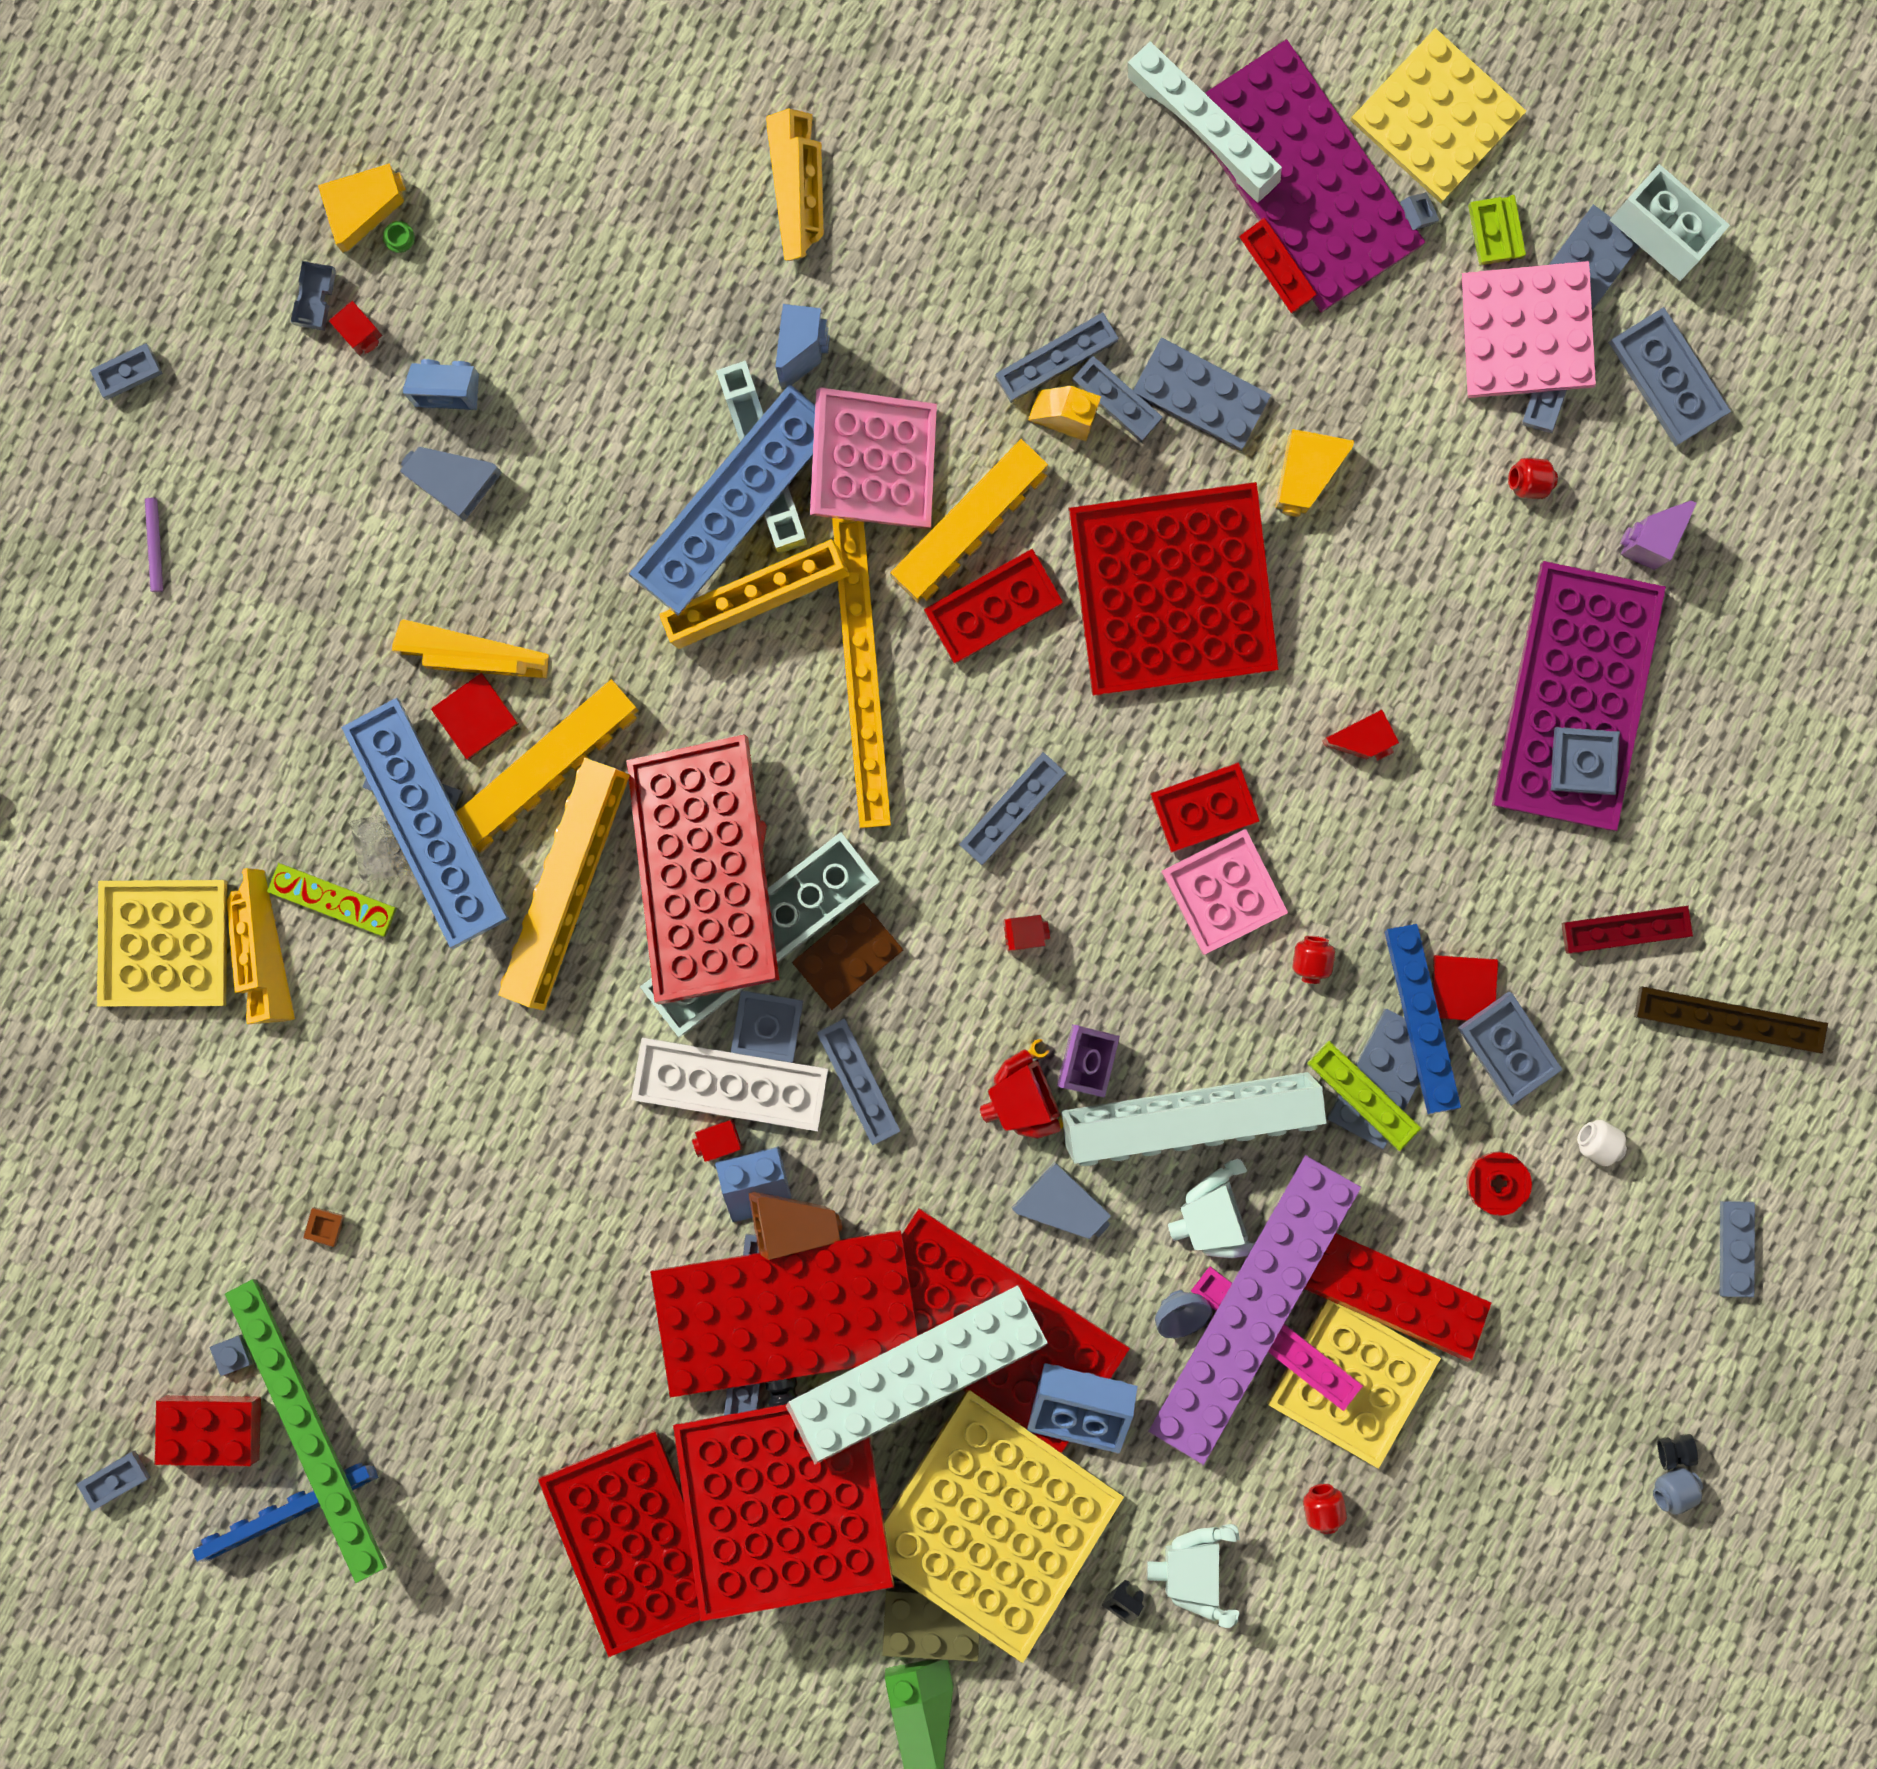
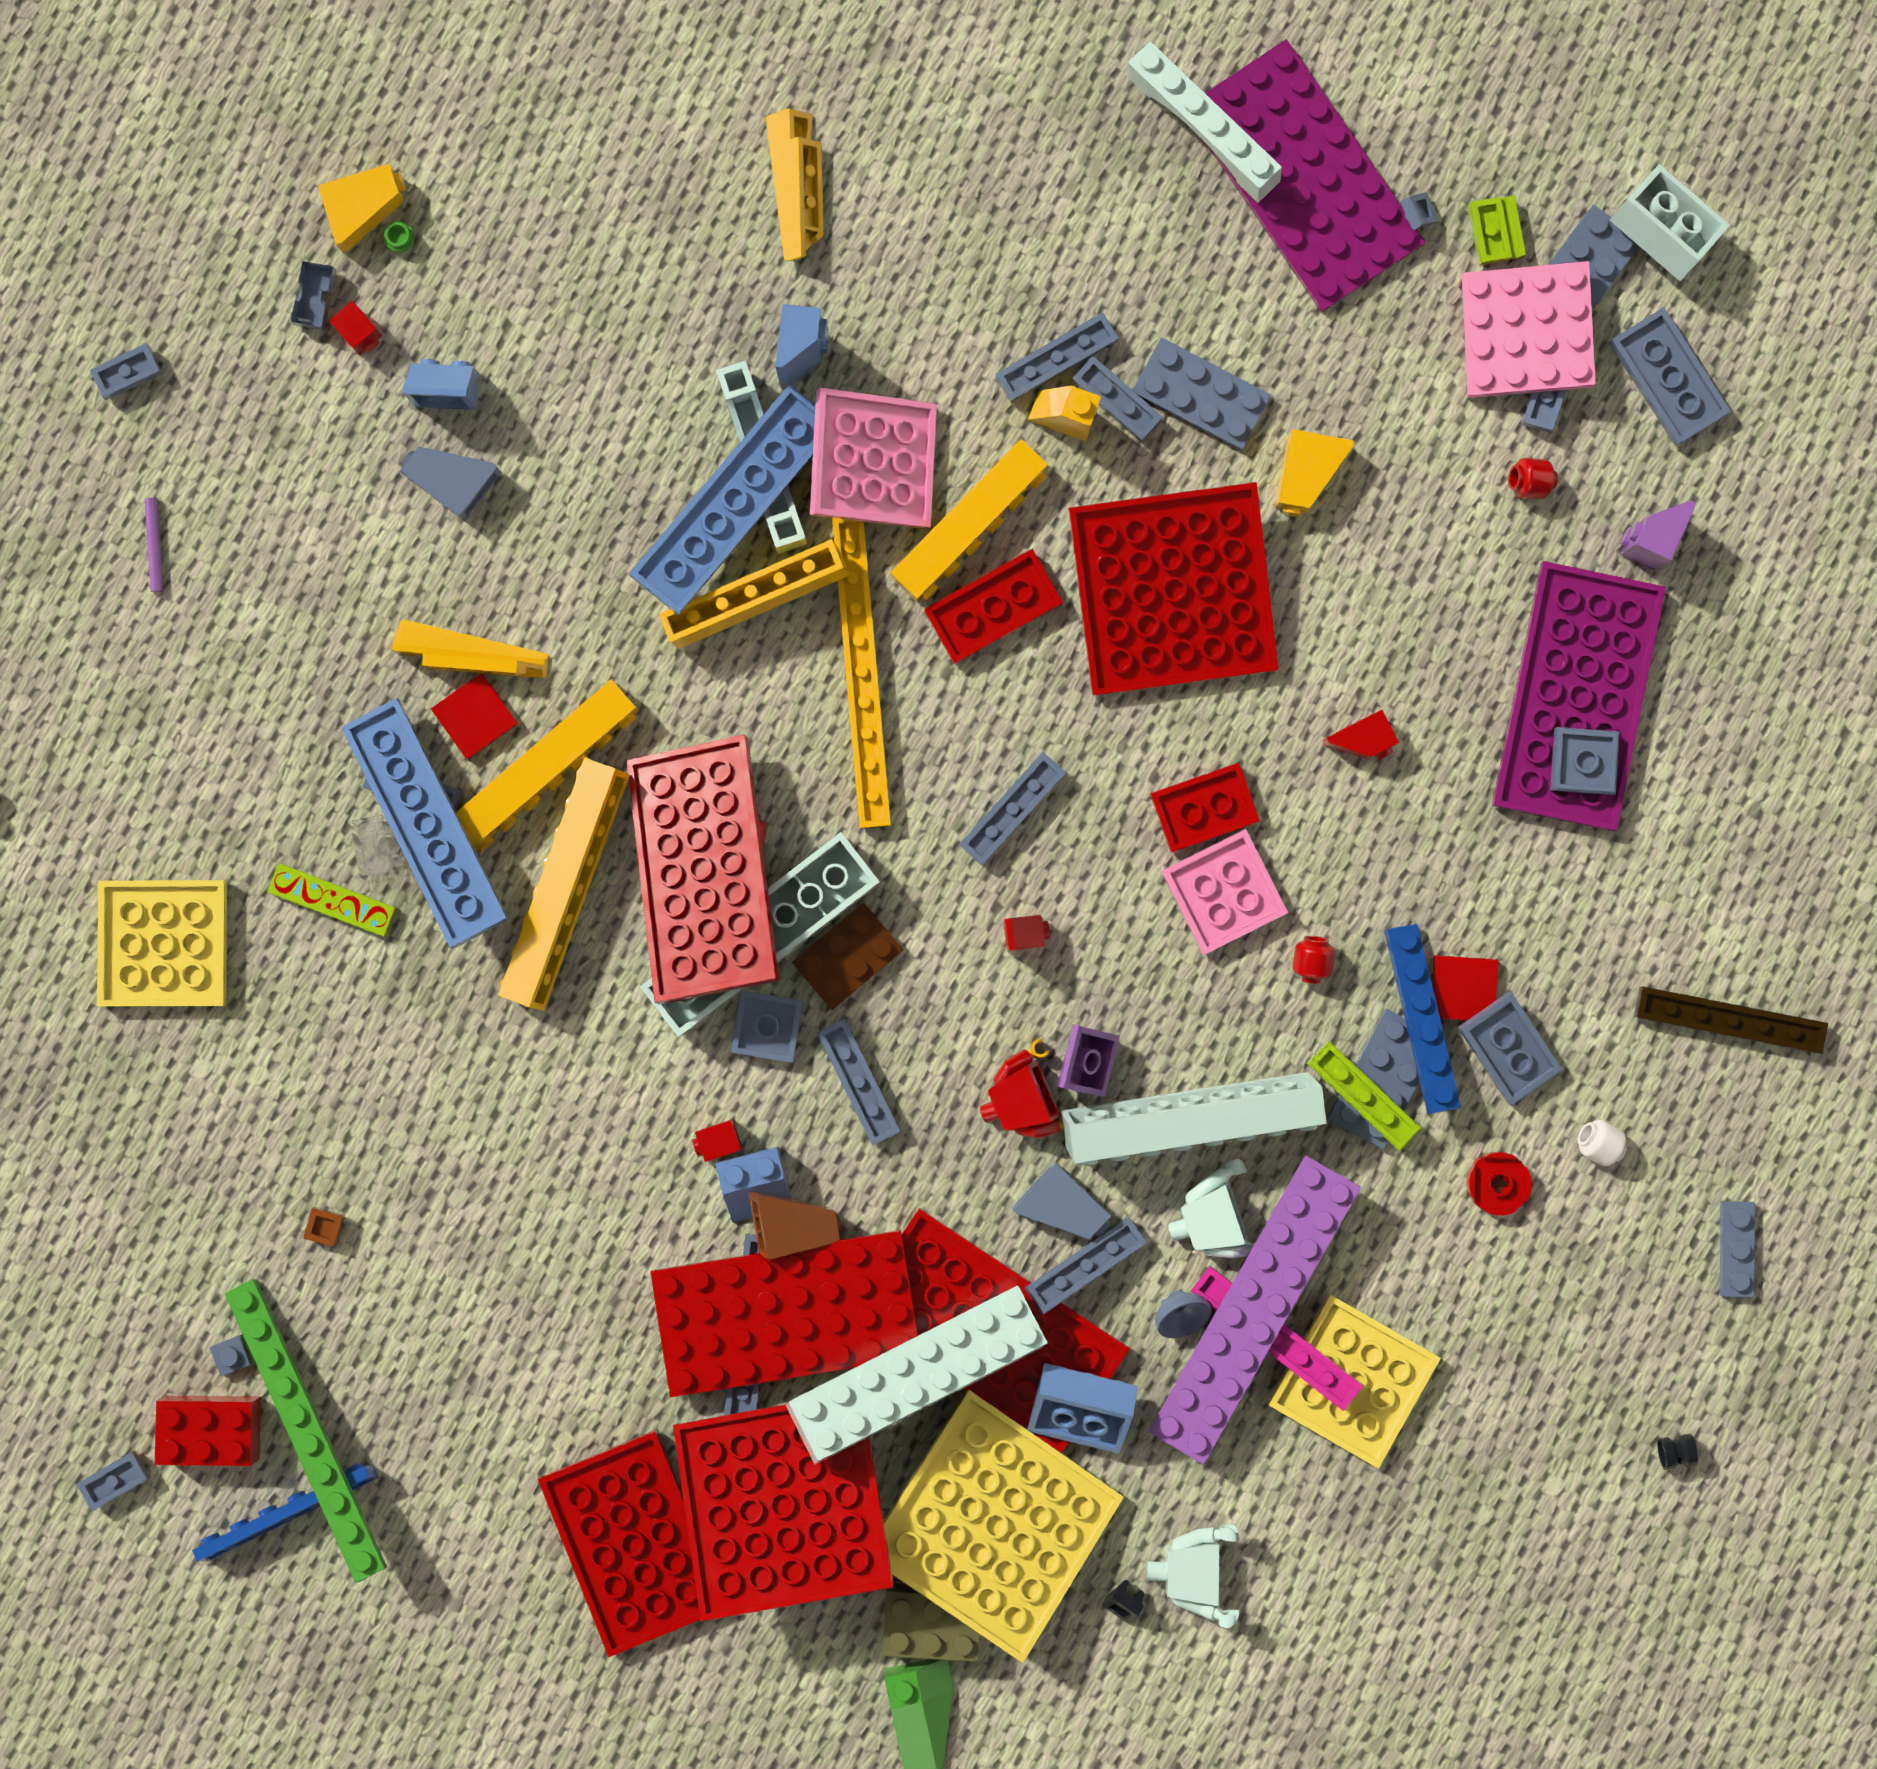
yellow wedge [226,868,295,1025] -> none
white plate [631,1038,828,1131] -> none
black wheel [765,1377,799,1407] -> none
red plate [1239,218,1318,314] -> none
red head [1303,1484,1347,1534] -> none
red plate [1304,1233,1492,1362] -> none
light yellow plate [1350,28,1526,203] -> none
dark red plate [1561,905,1693,954] -> none
sand blue head [1653,1467,1703,1515] -> none
none -> sand blue plate [1025,1217,1147,1314]

